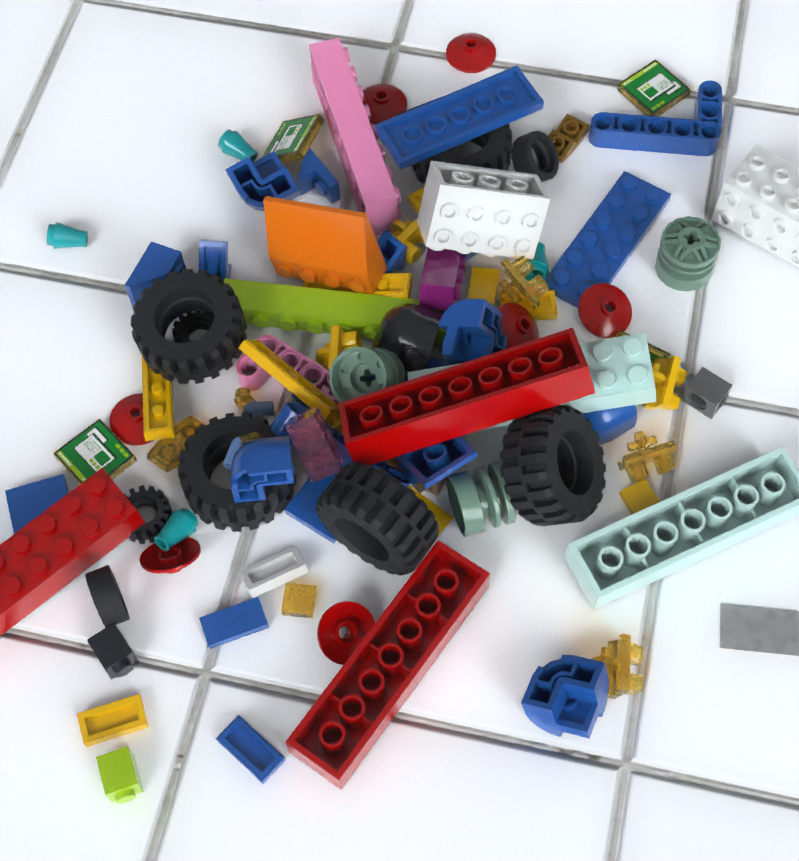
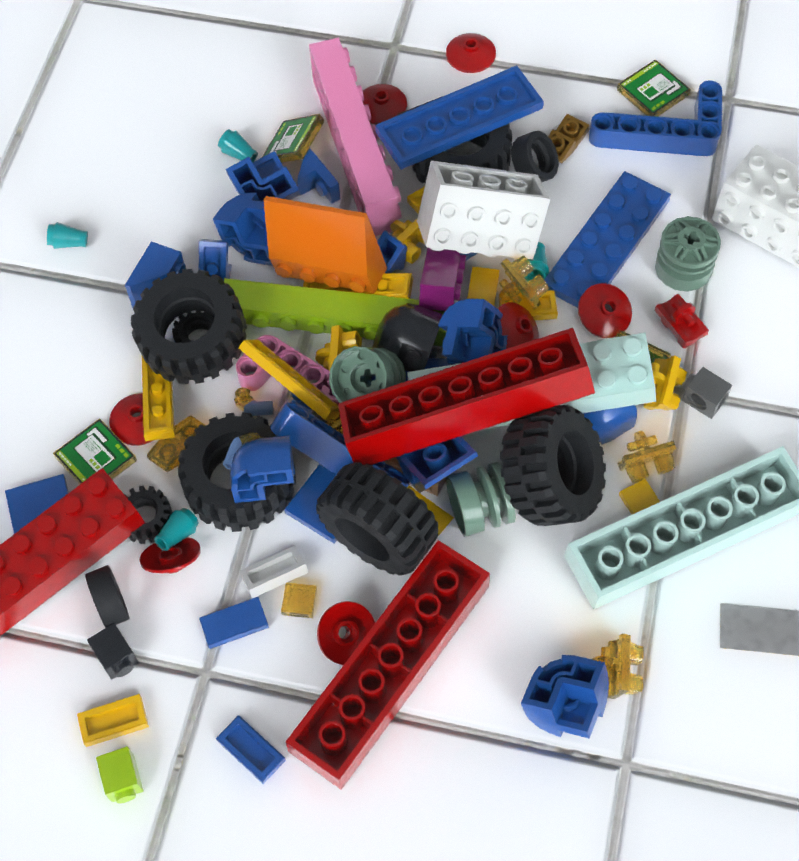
clear pink brick [286,406,343,483] -> none
none -> blue brick [213,193,273,266]
none -> red hips [654,293,709,348]

